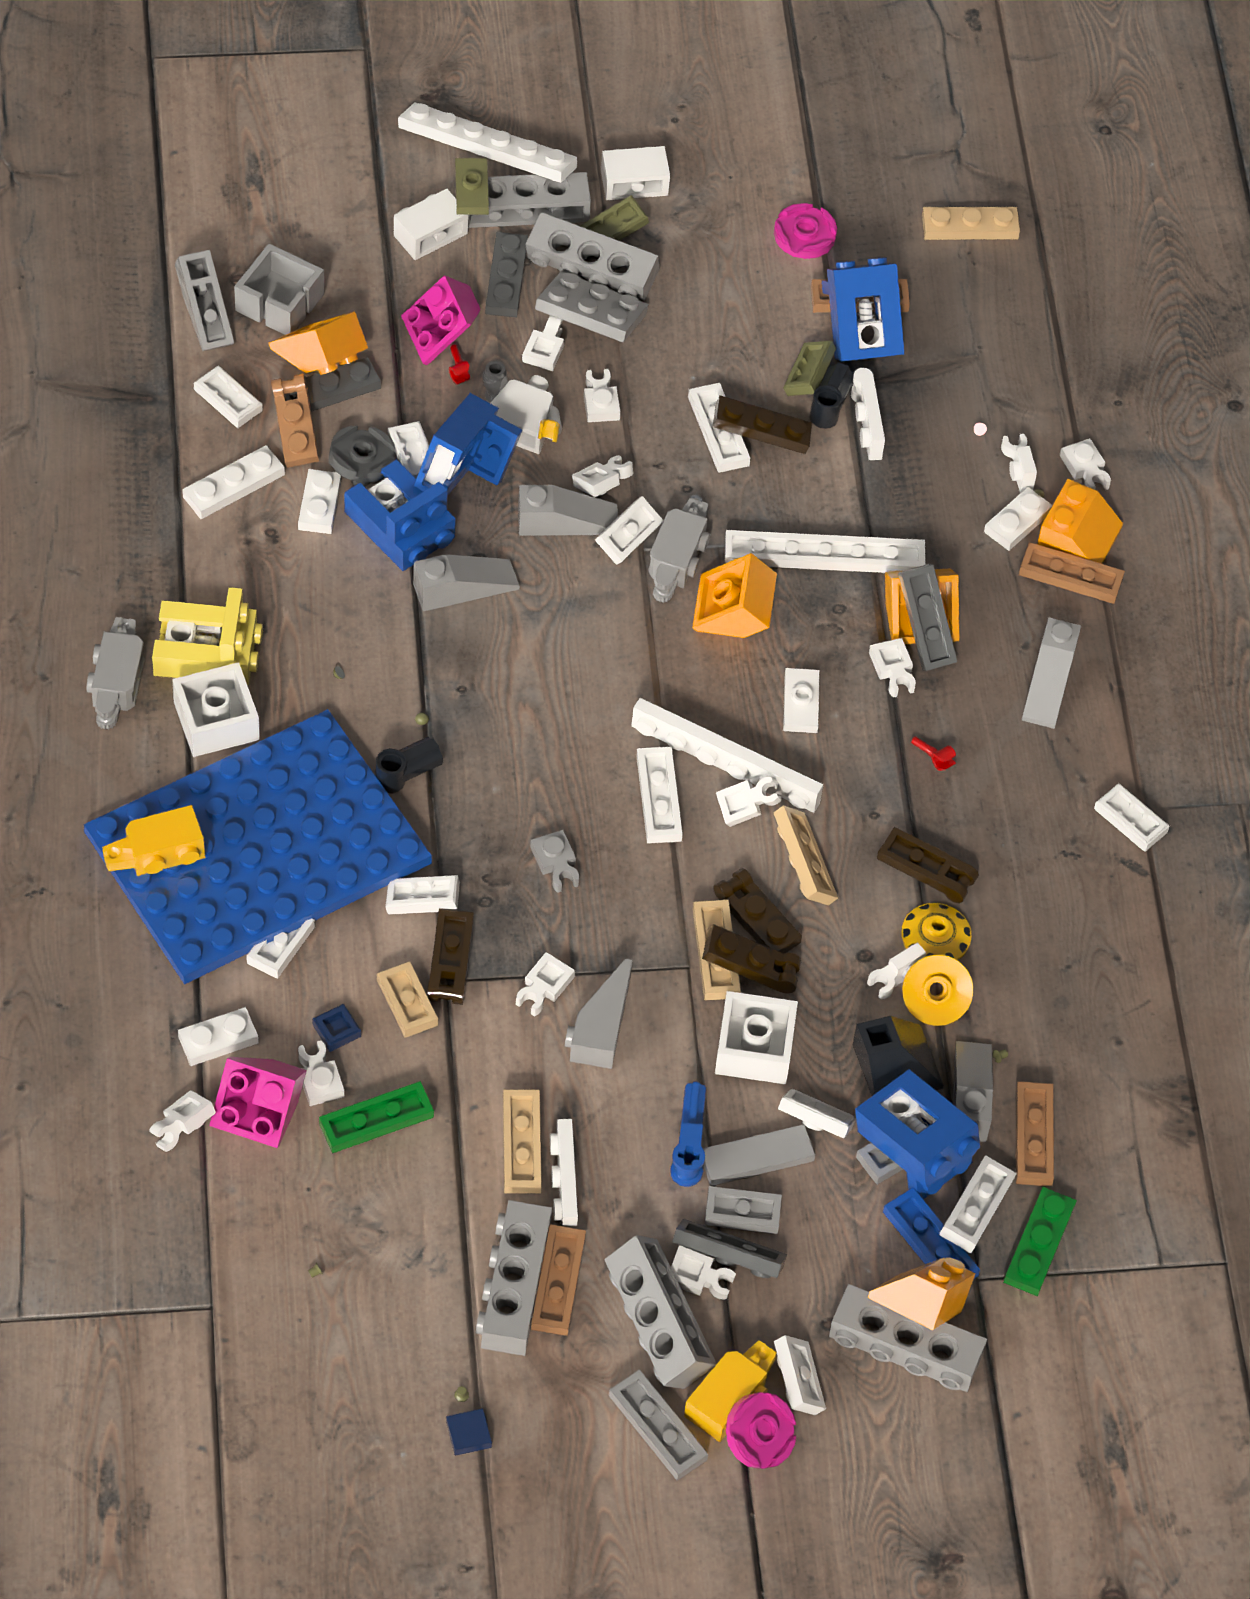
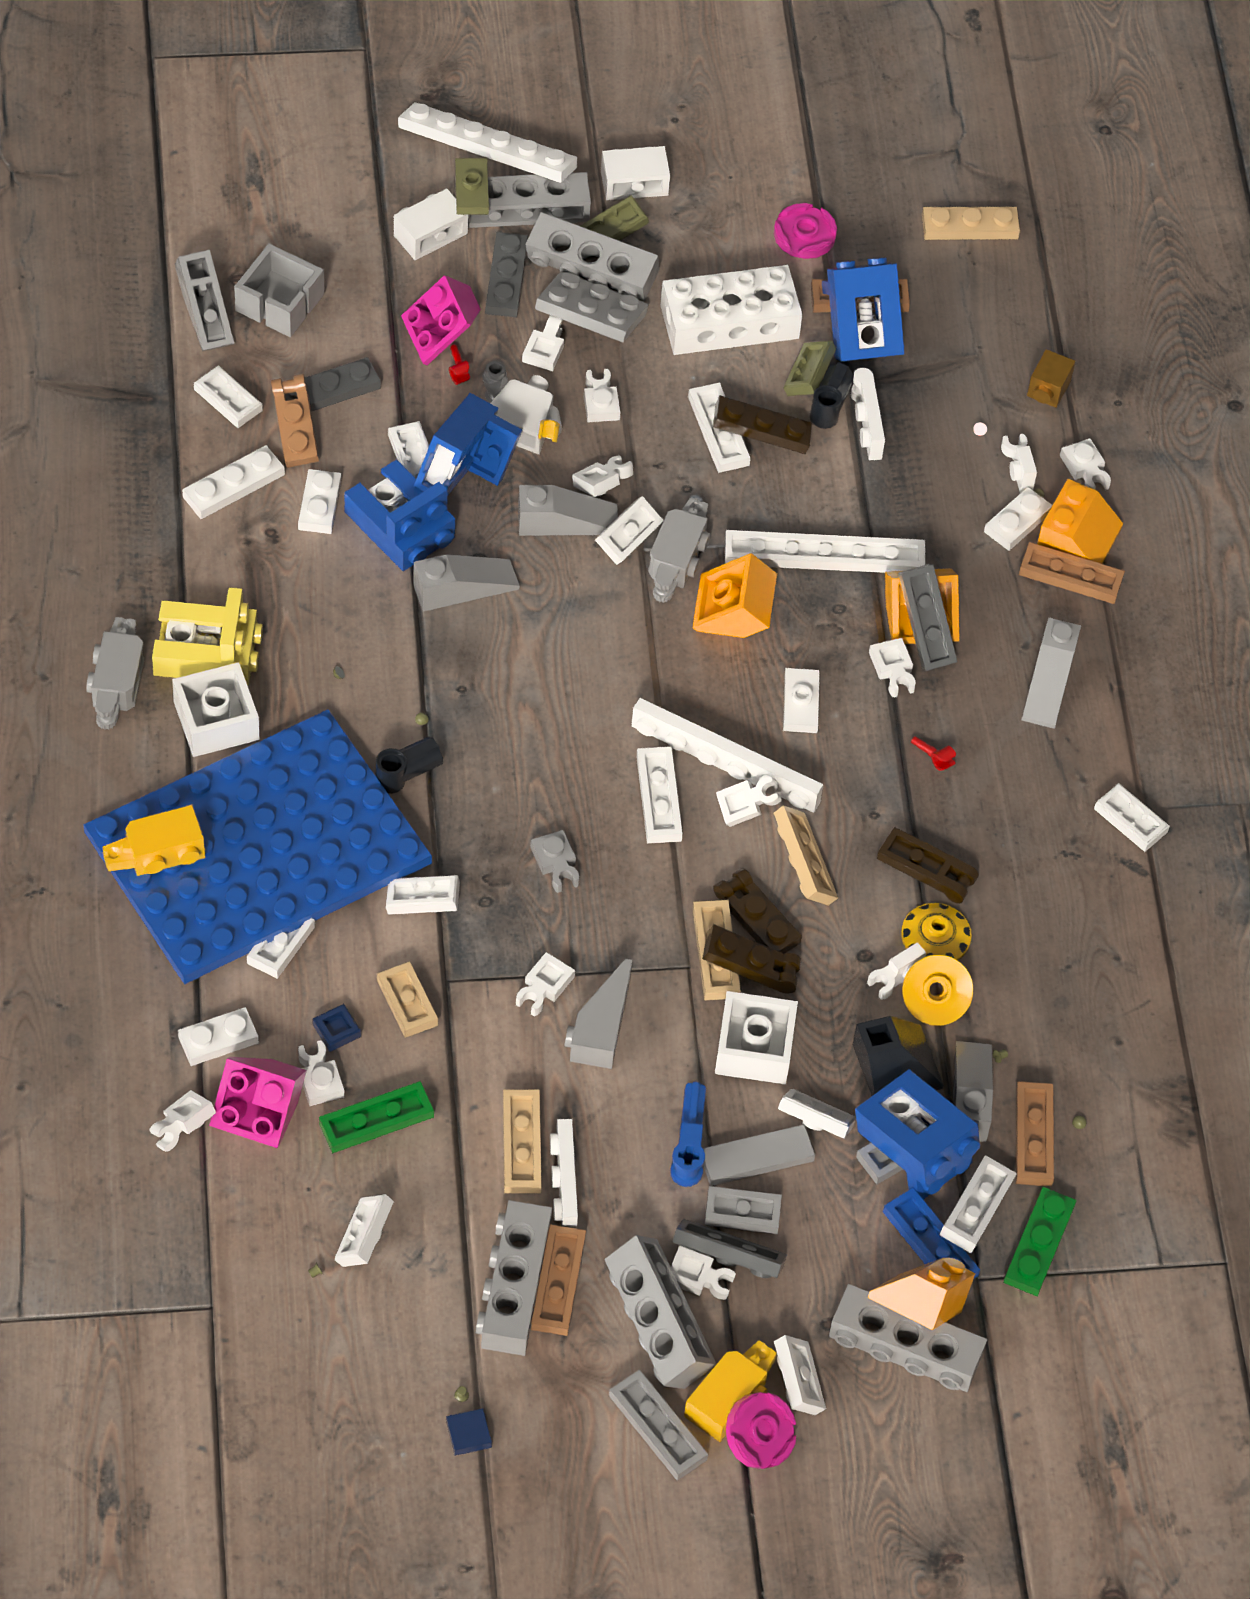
light orange slope [269,311,368,375] -> none
dark grey plate [328,425,395,487] -> none
dark brown plate [427,909,474,1005] -> none
none -> white plate [335,1194,394,1267]
none -> white brick [660,265,802,355]
none -> pearl gold brick [1027,349,1076,408]
none -> olive piece [1072,1116,1087,1129]

